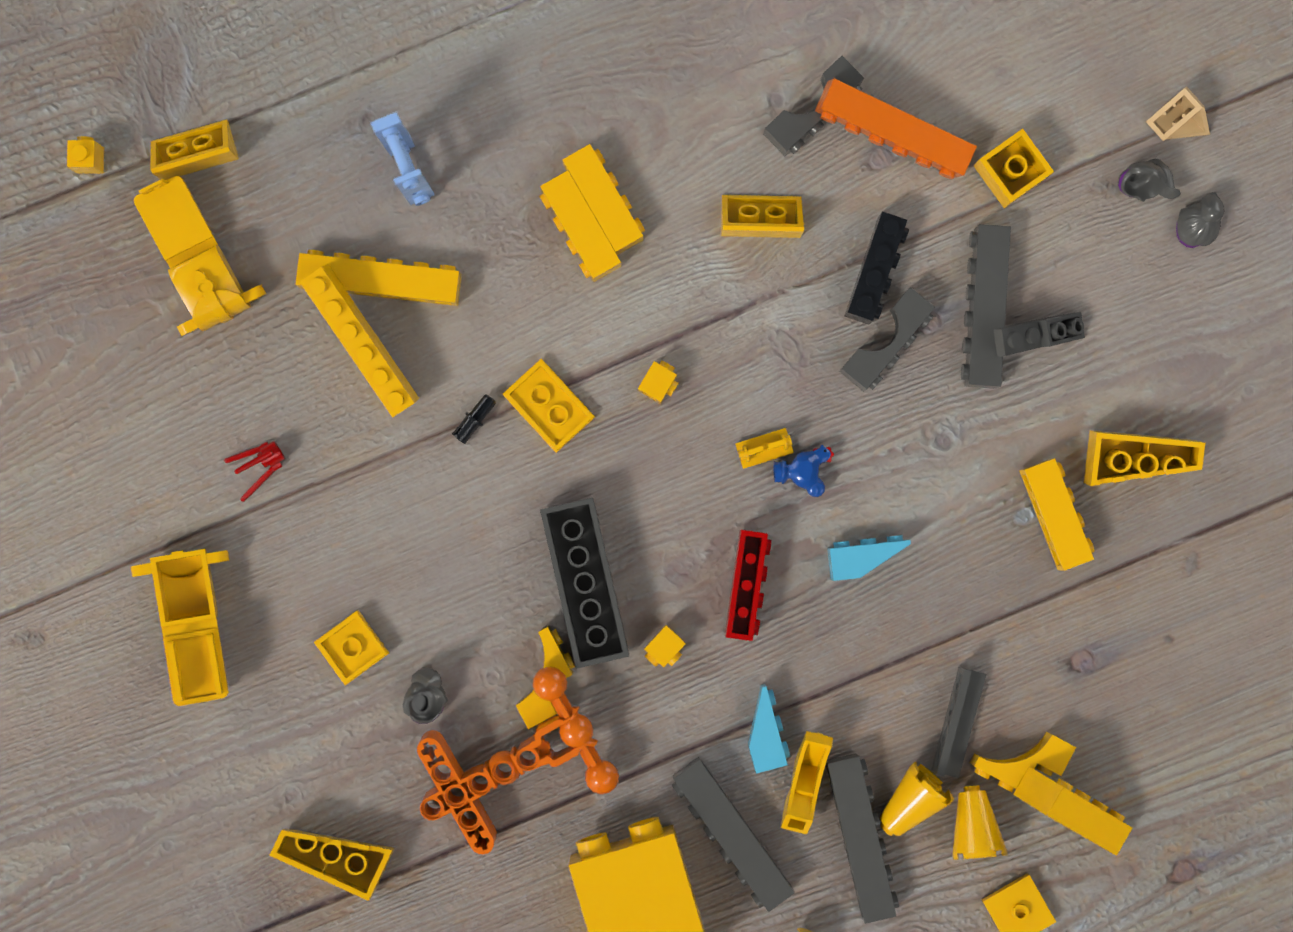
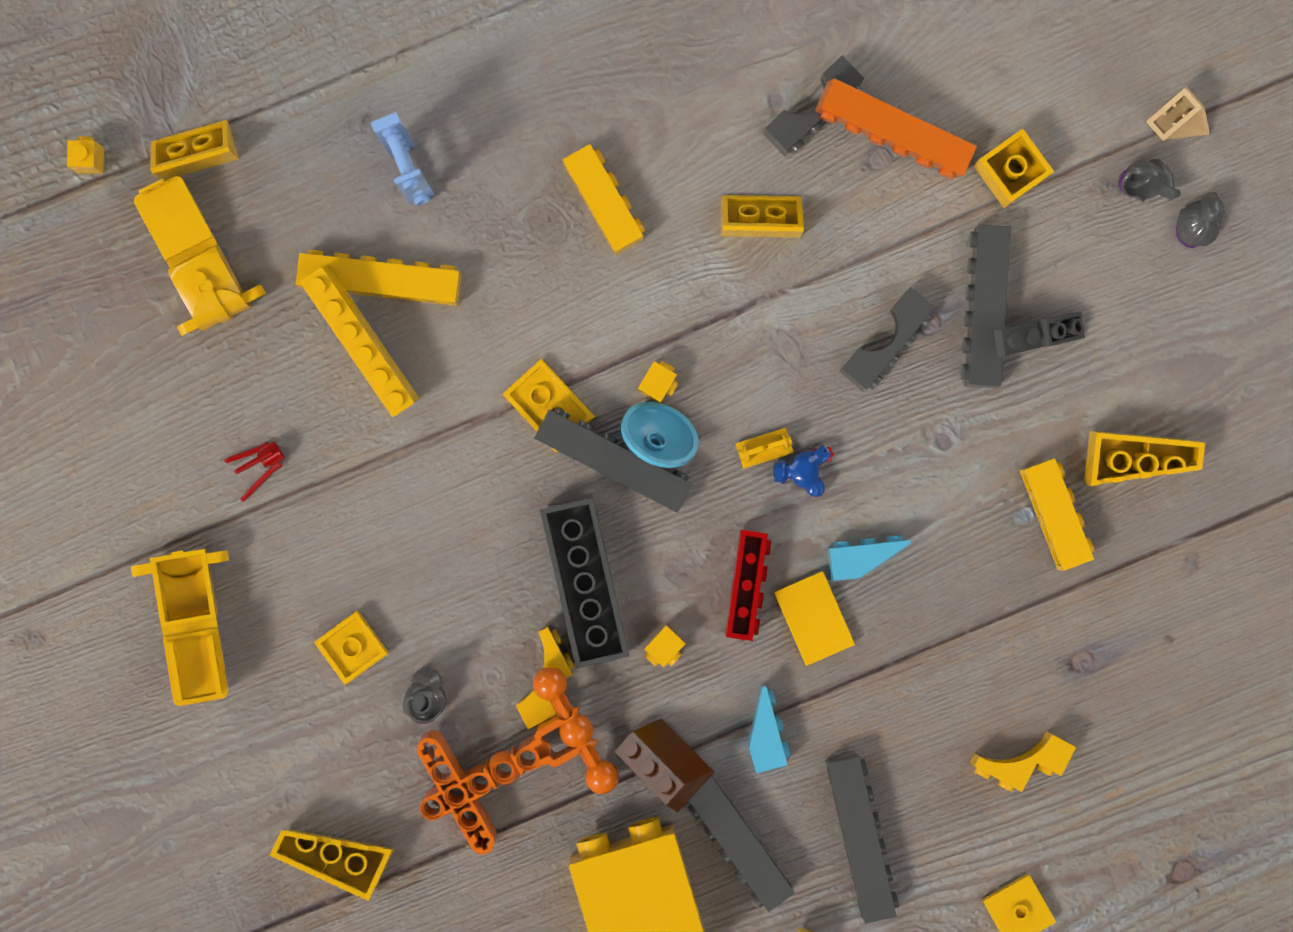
black axle [452,394,496,444] -> none
yellow brick [539,170,622,282] -> none
yellow arch [781,731,833,834] -> none
black brick [844,211,909,325] -> none
yellow cone [880,761,954,836] -> none
dark grey fence [931,667,986,778] -> none
yellow cone [952,785,1008,860] -> none
yellow wedge [1013,766,1133,856] -> none
none -> dark grey brick [534,407,693,513]
none -> reddish brown slope [614,719,715,812]
none -> medium azure dish [621,402,699,468]
none -> yellow tile [773,571,855,666]

